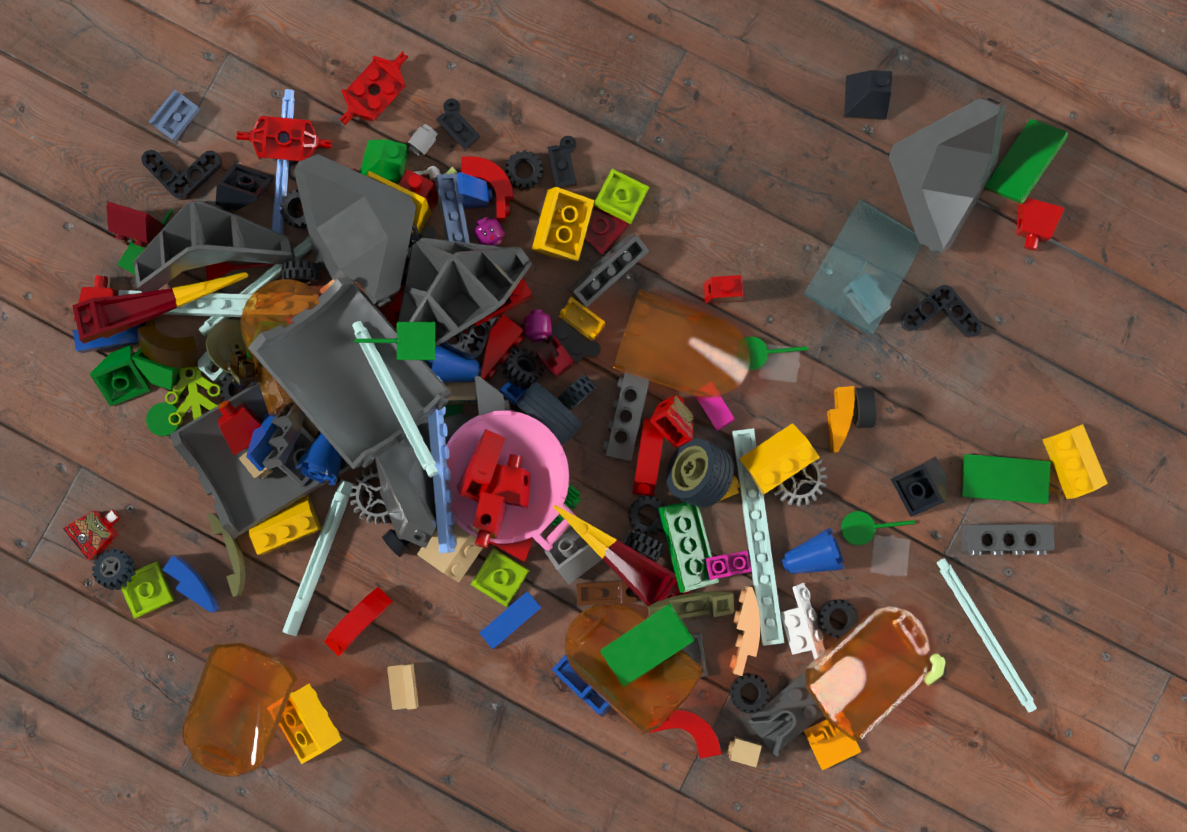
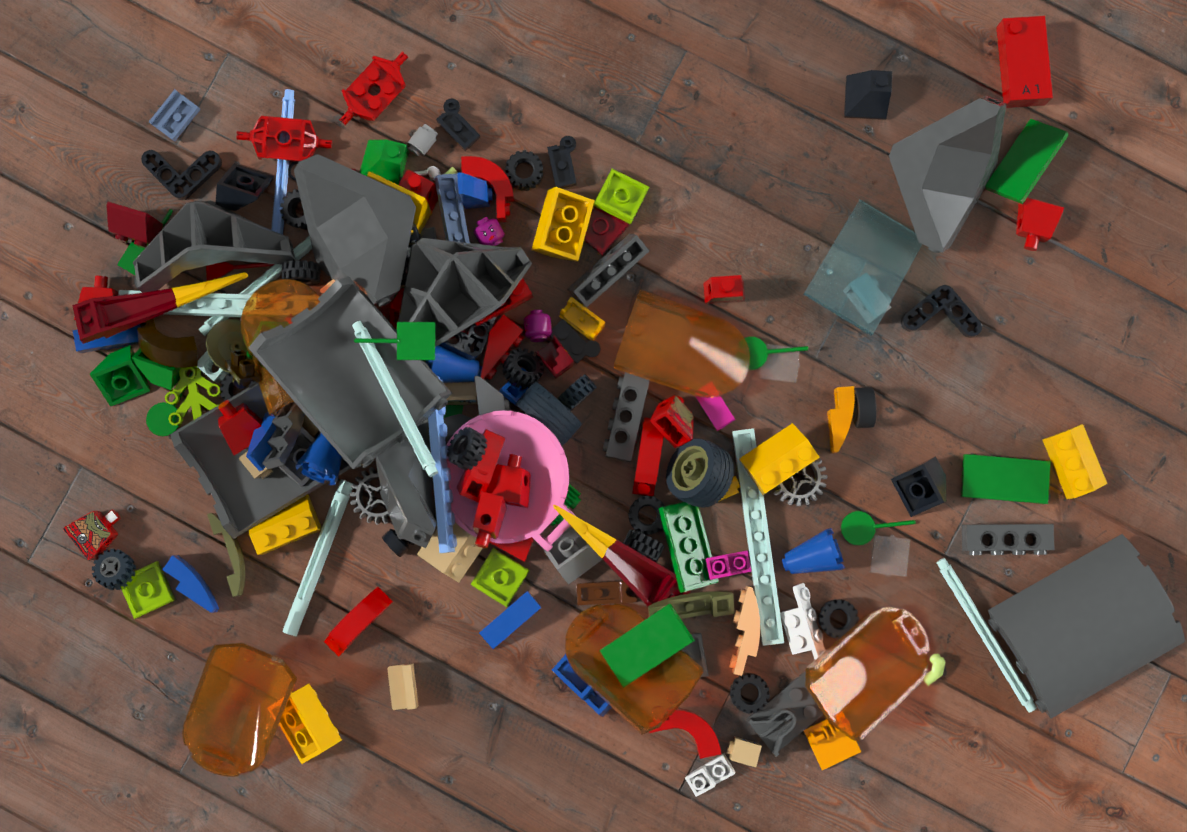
none -> black tyre [447,427,487,470]
none -> white slope [685,753,735,797]
none -> dark grey panel [988,534,1186,719]
none -> red brick [996,16,1053,108]

